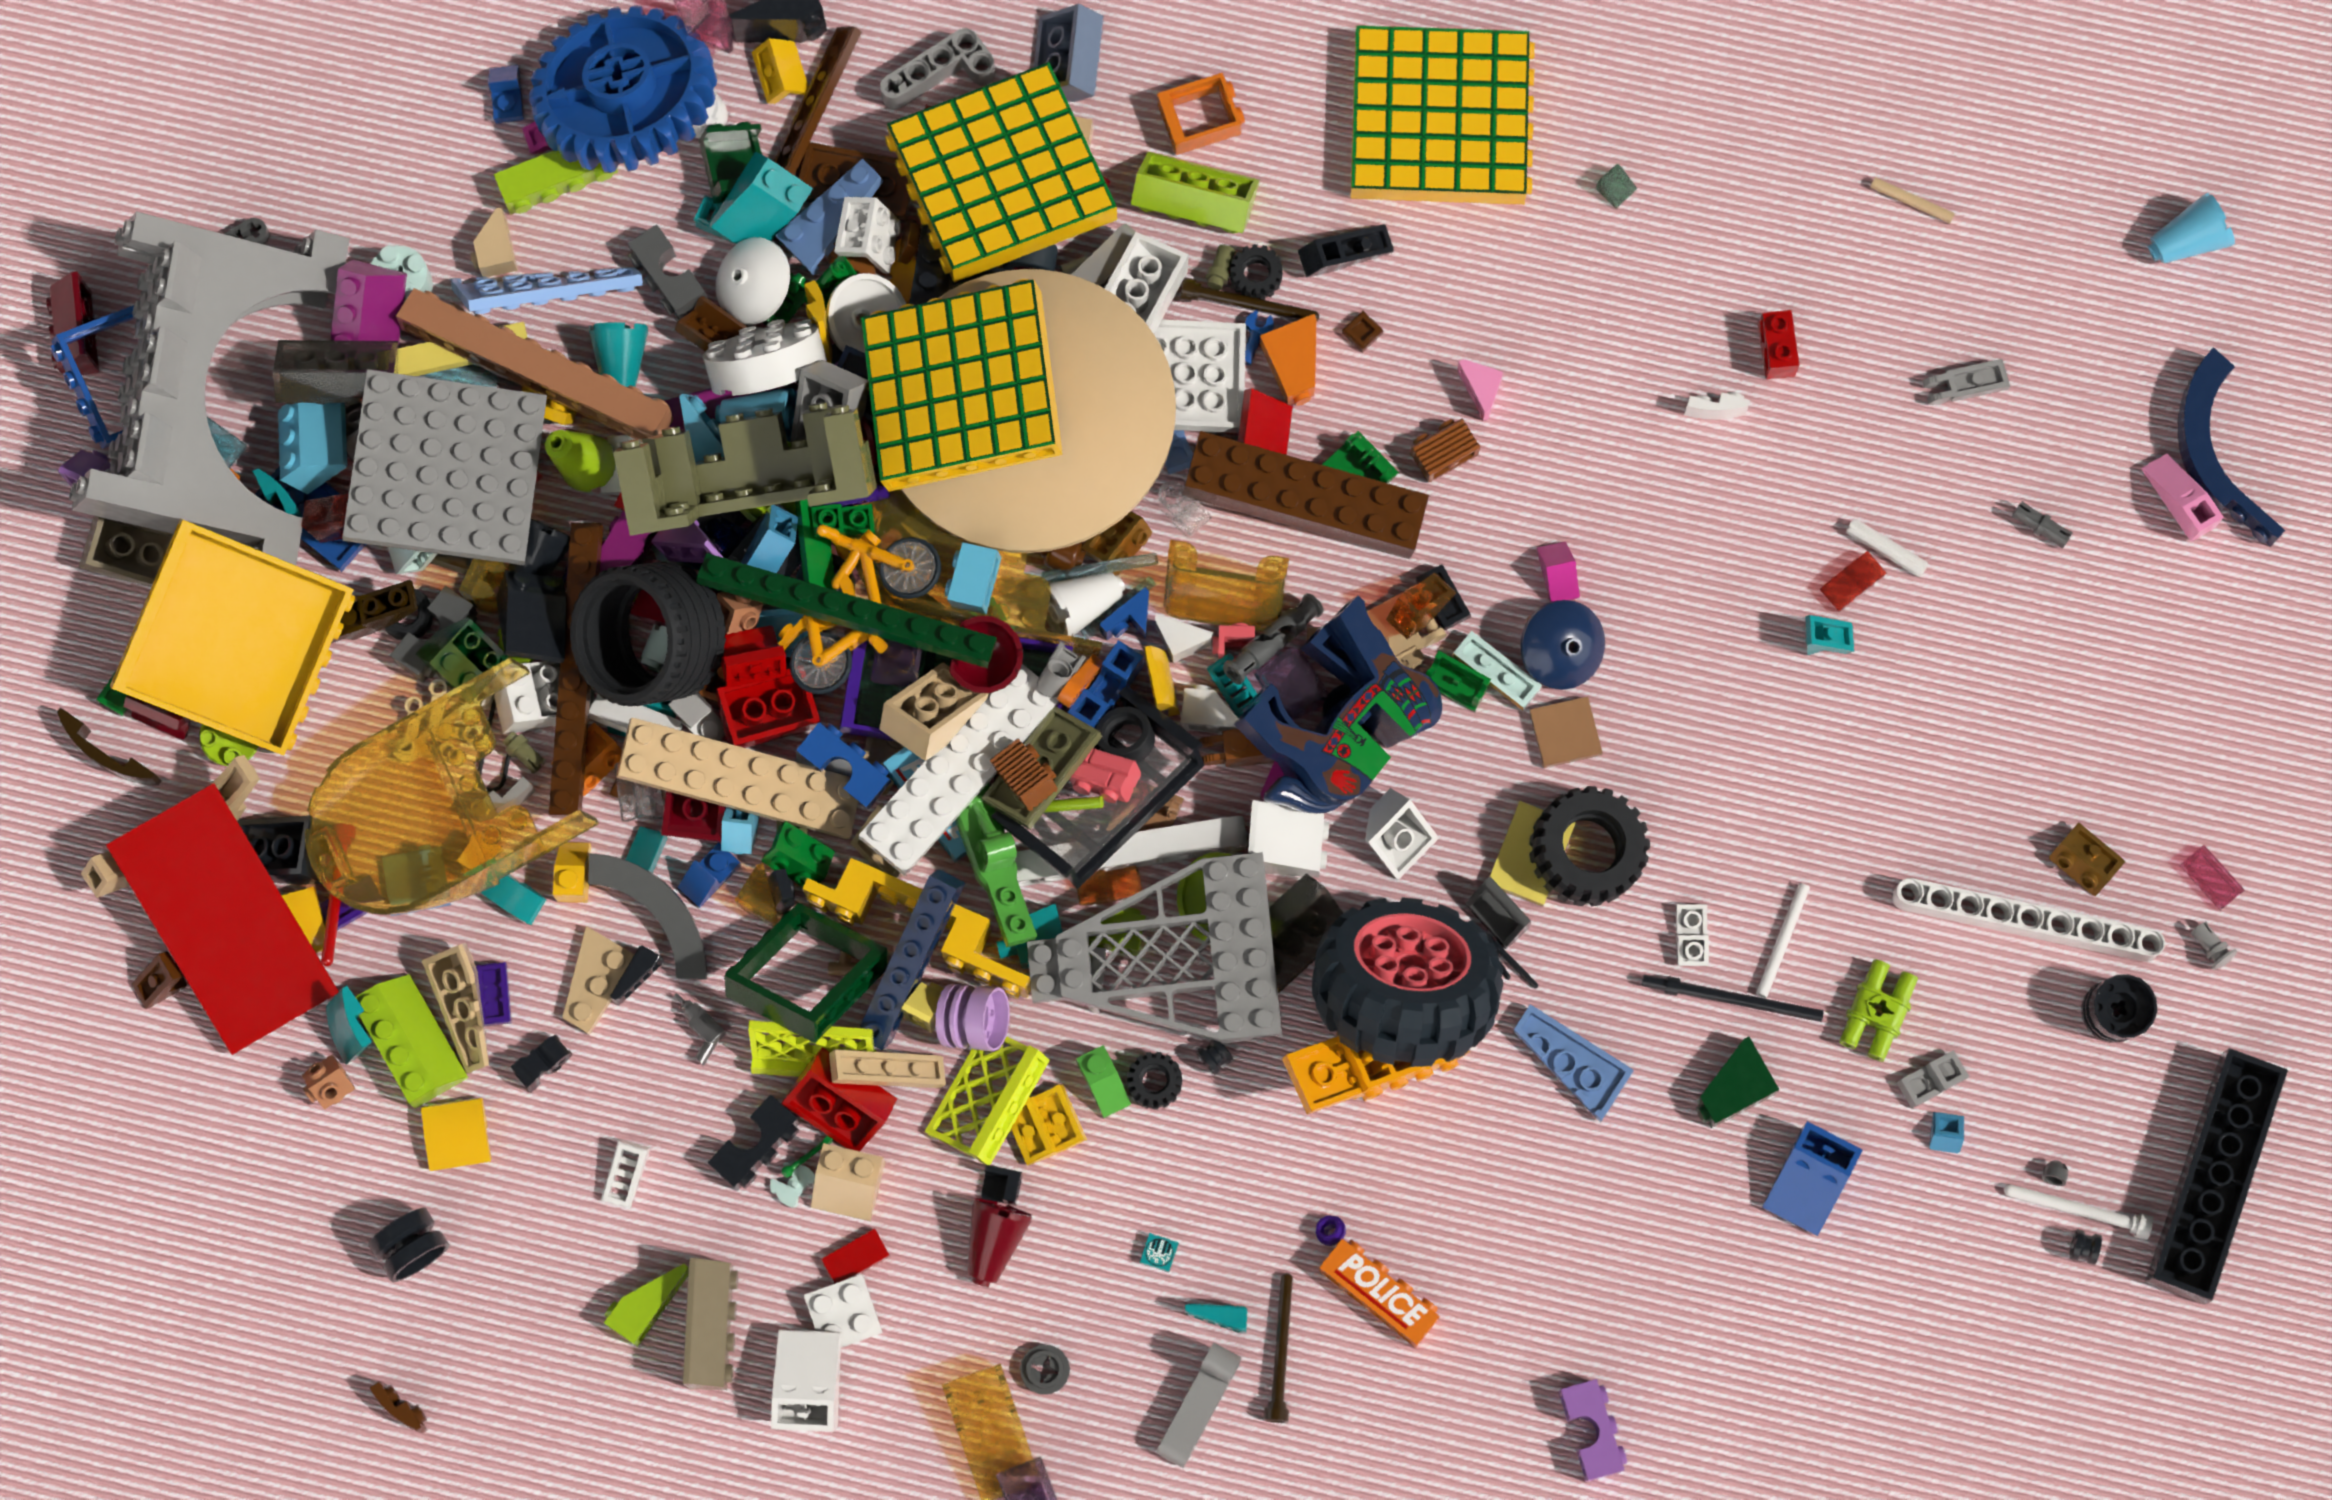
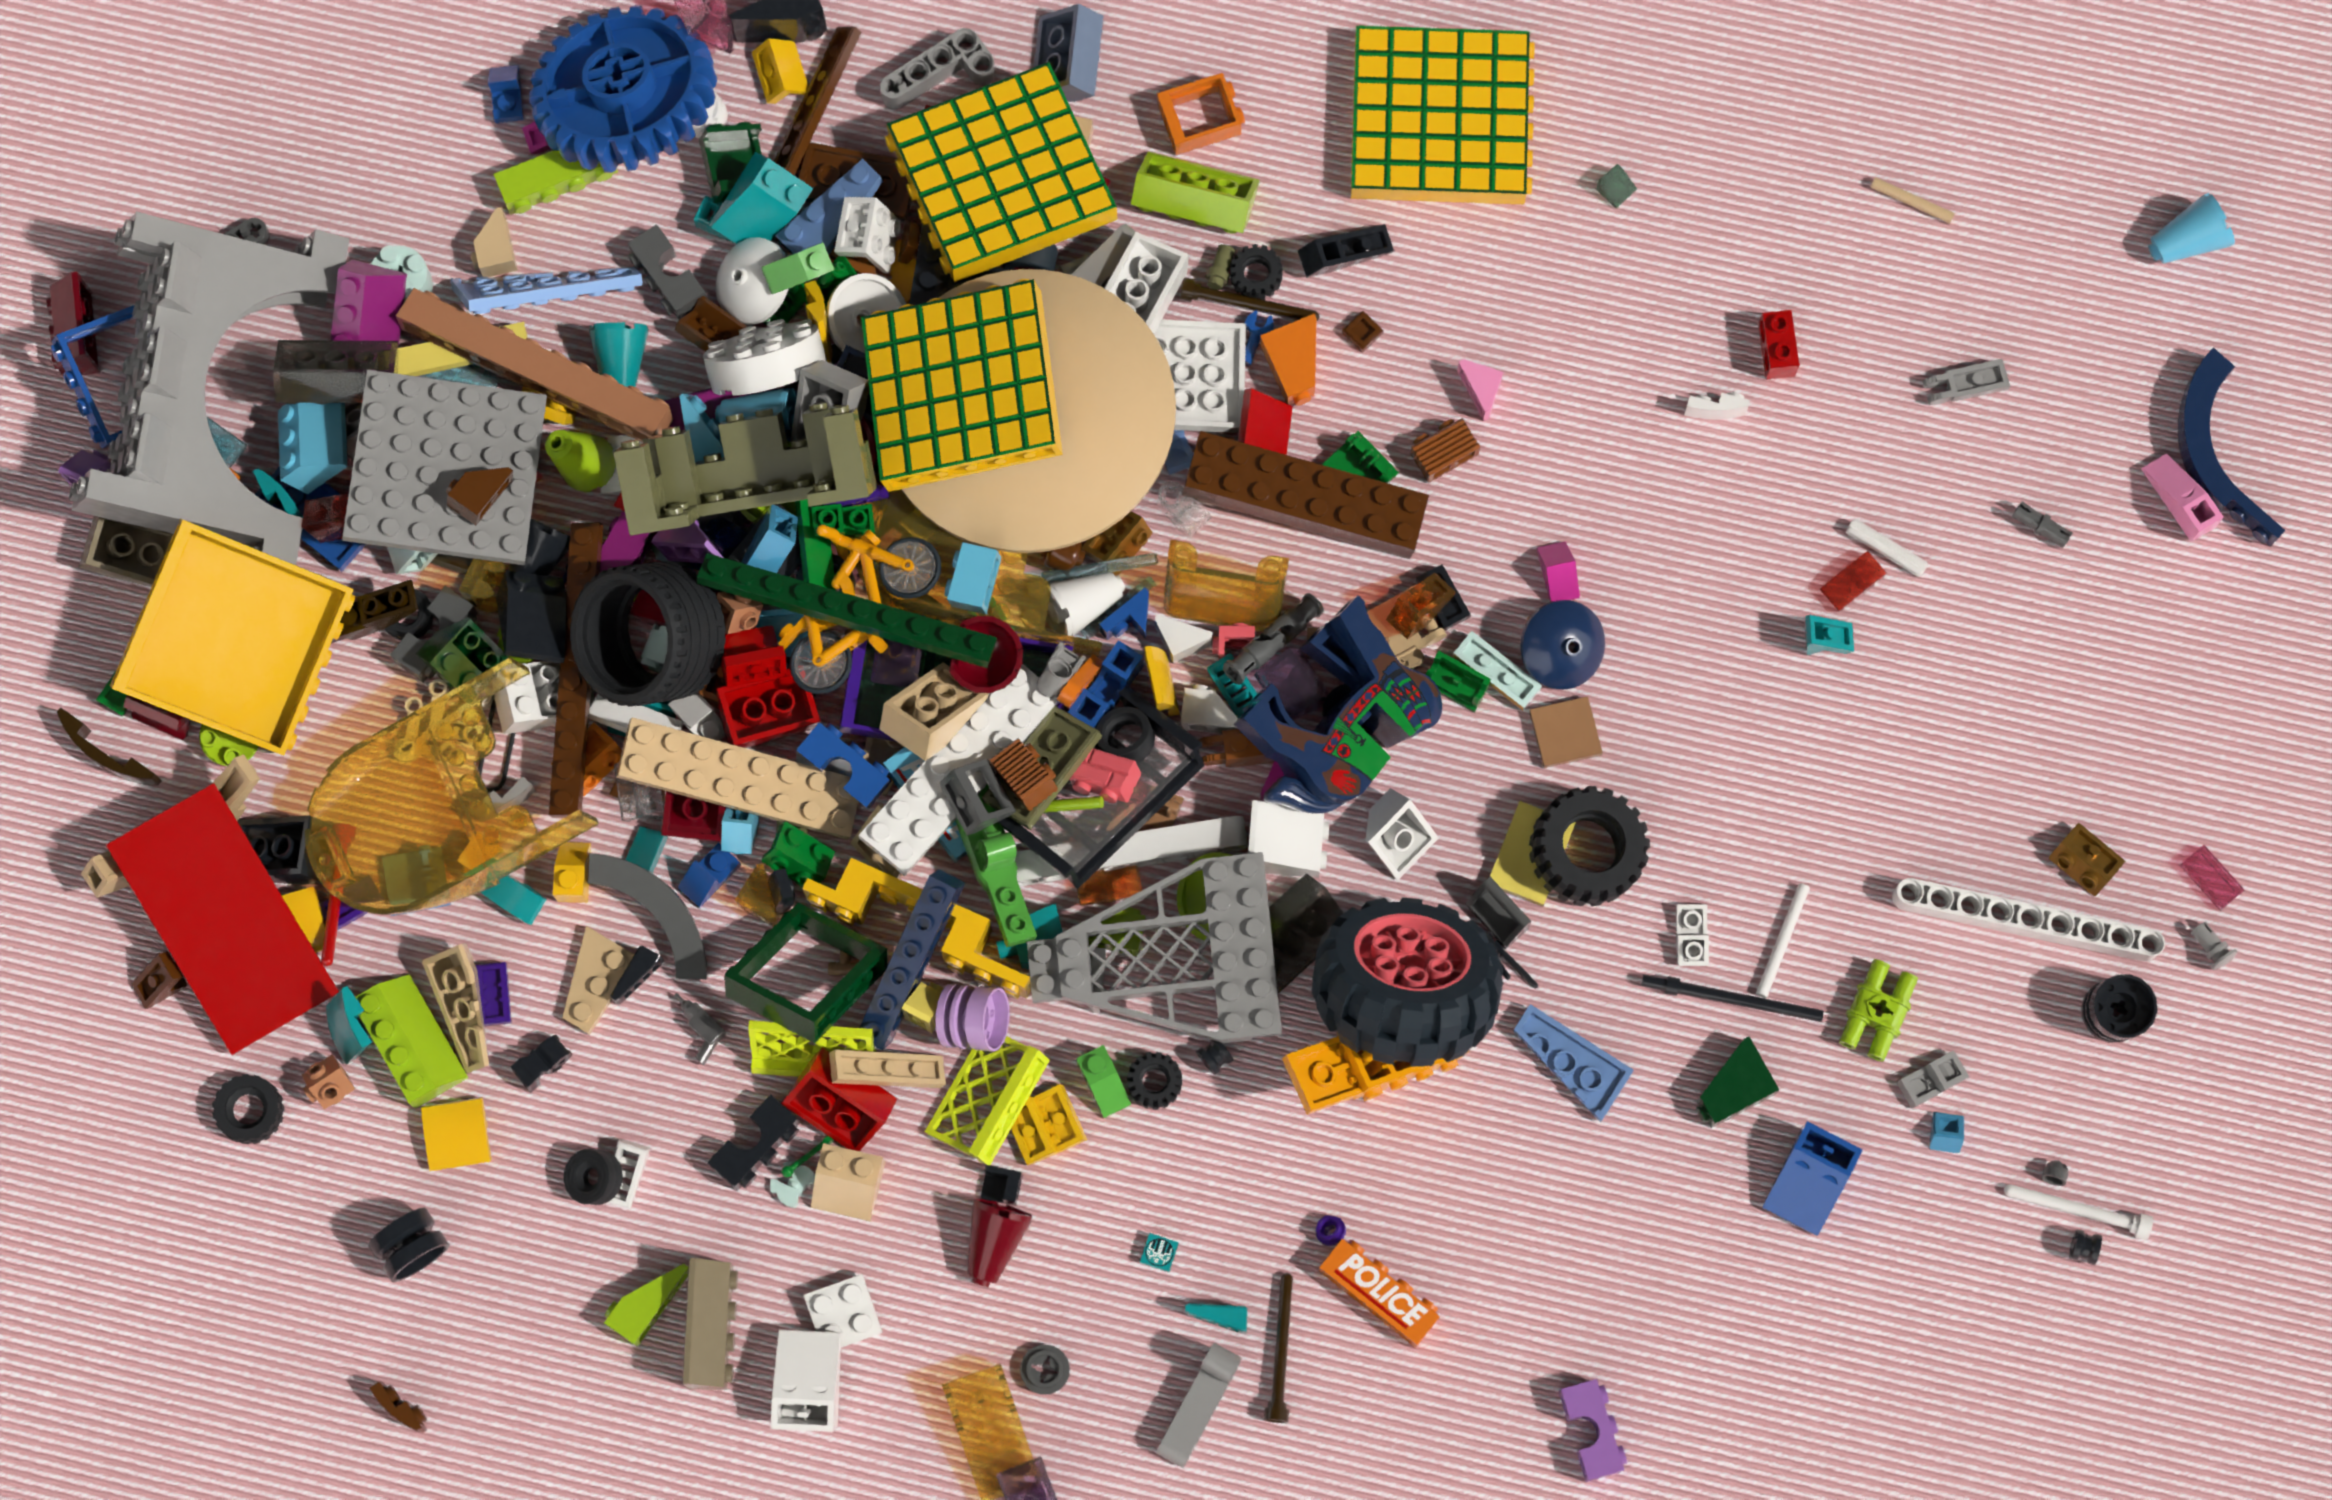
olive animal [503,732,546,774] -> none
red tile [821,1229,890,1284] -> none
black brick [2145,1048,2288,1305] -> none
none -> black tyre [212,1074,285,1145]
none -> reddish brown slope [446,467,513,526]
none -> black tyre [564,1149,623,1205]
none -> bright green slope [761,242,834,295]
none -> dark grey tile [939,759,1016,836]

